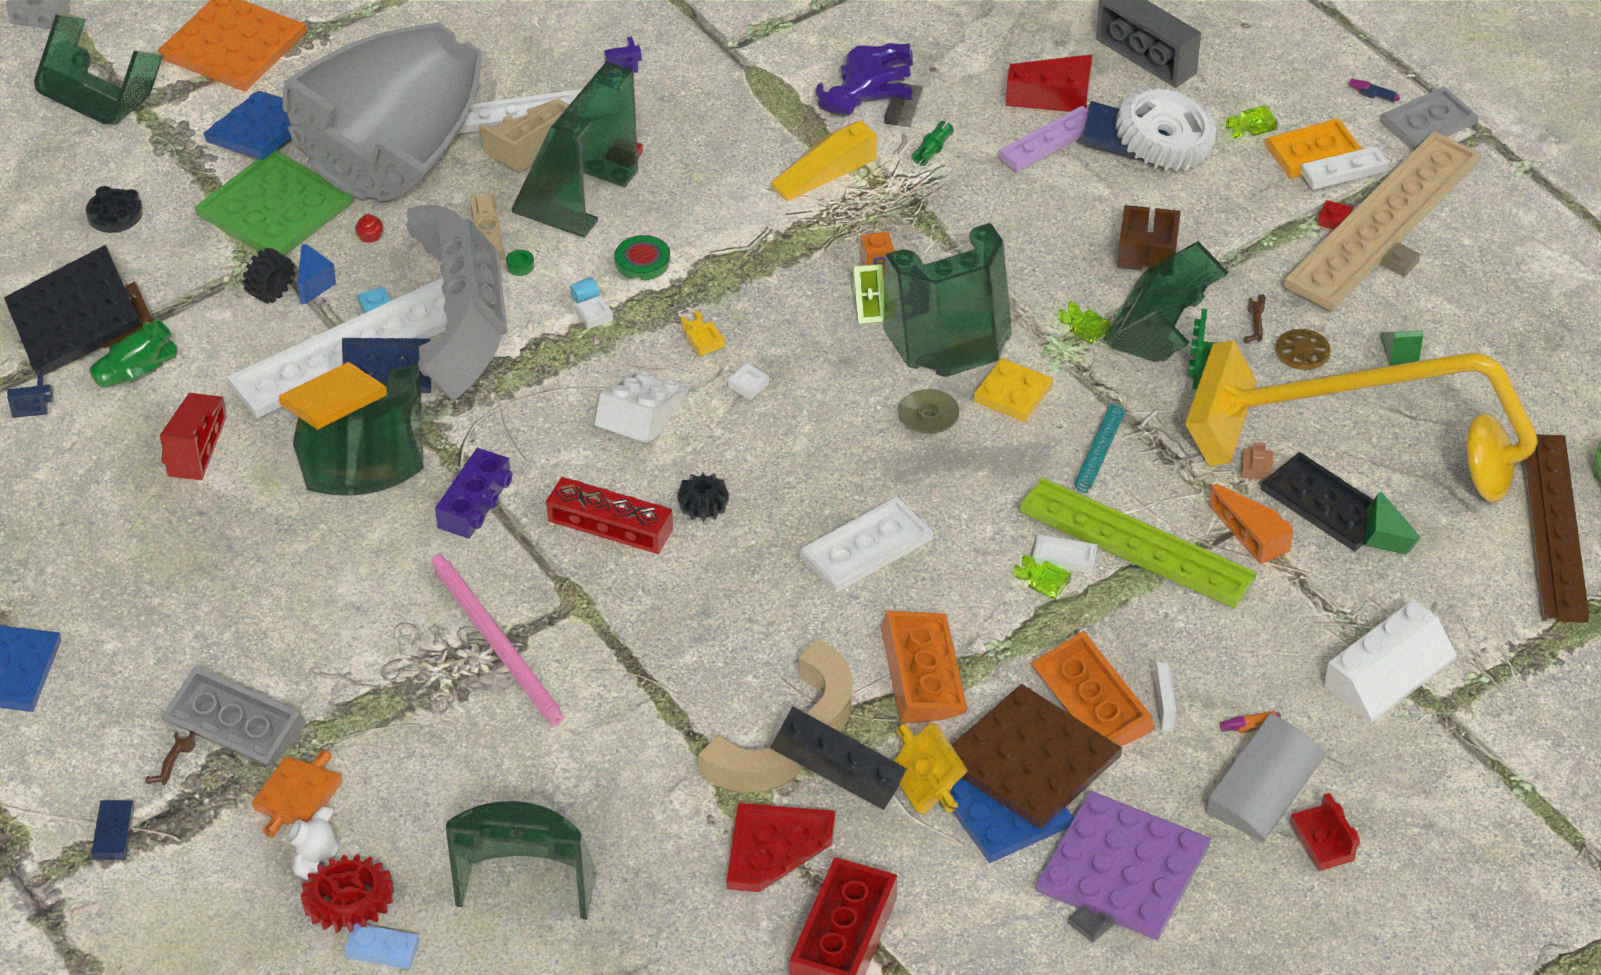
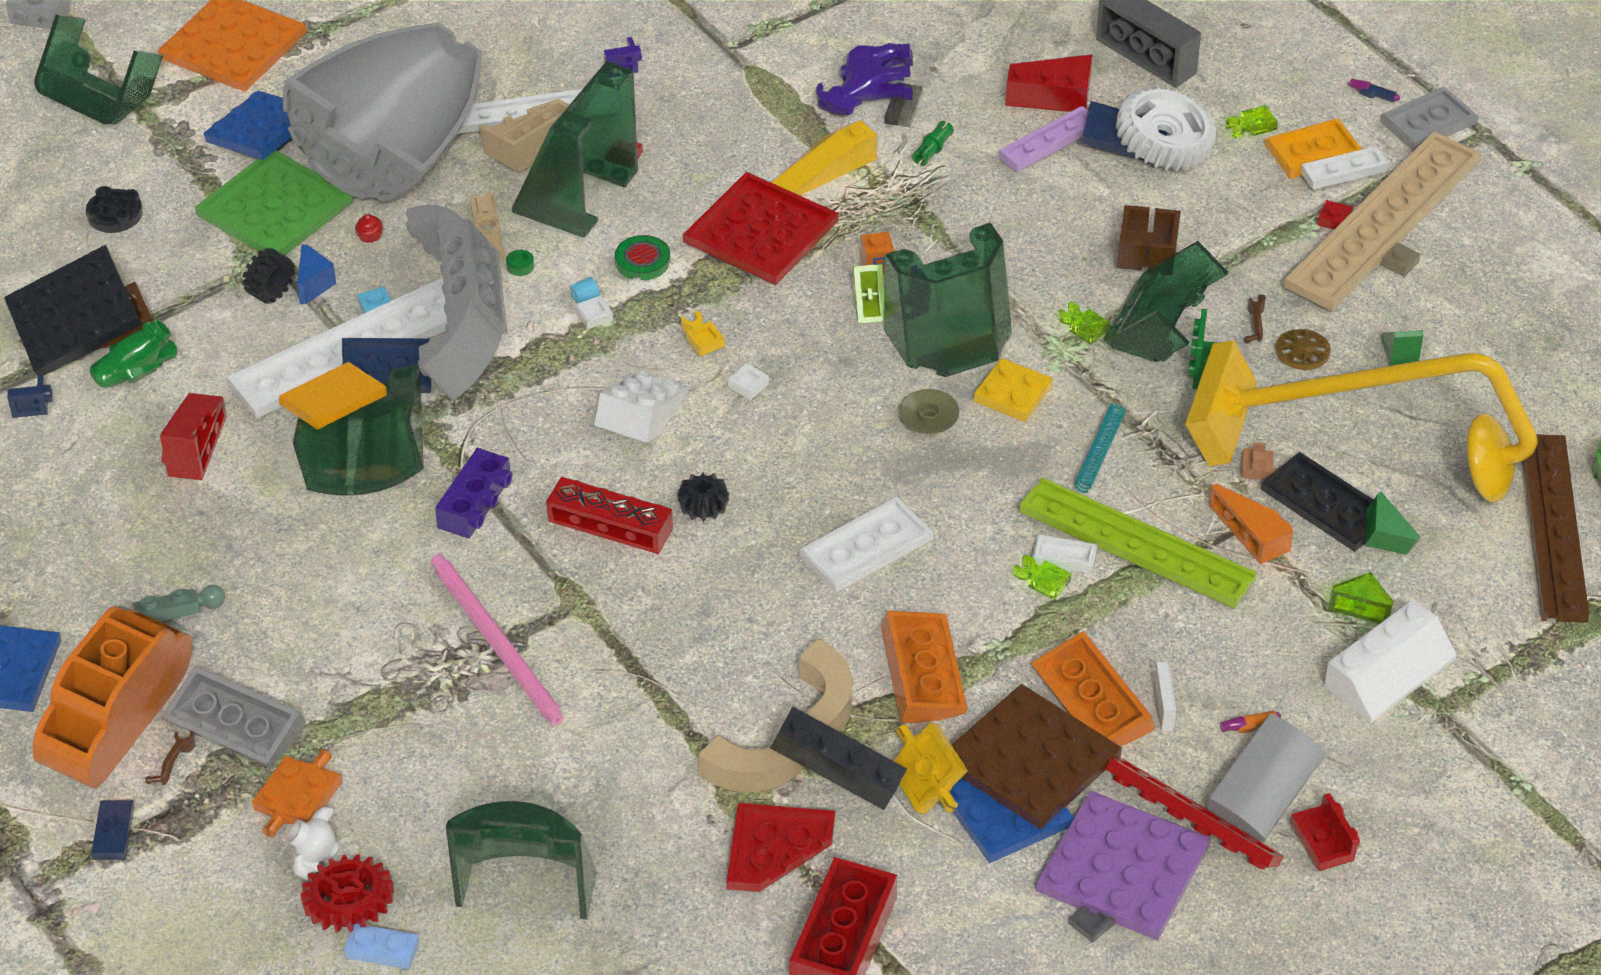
none -> orange brick [33,606,192,788]
none -> sand green plate [118,585,225,622]
none -> red plate [683,171,839,285]
none -> red plate [1106,758,1284,870]
none -> clear neon green slope [1328,572,1394,624]

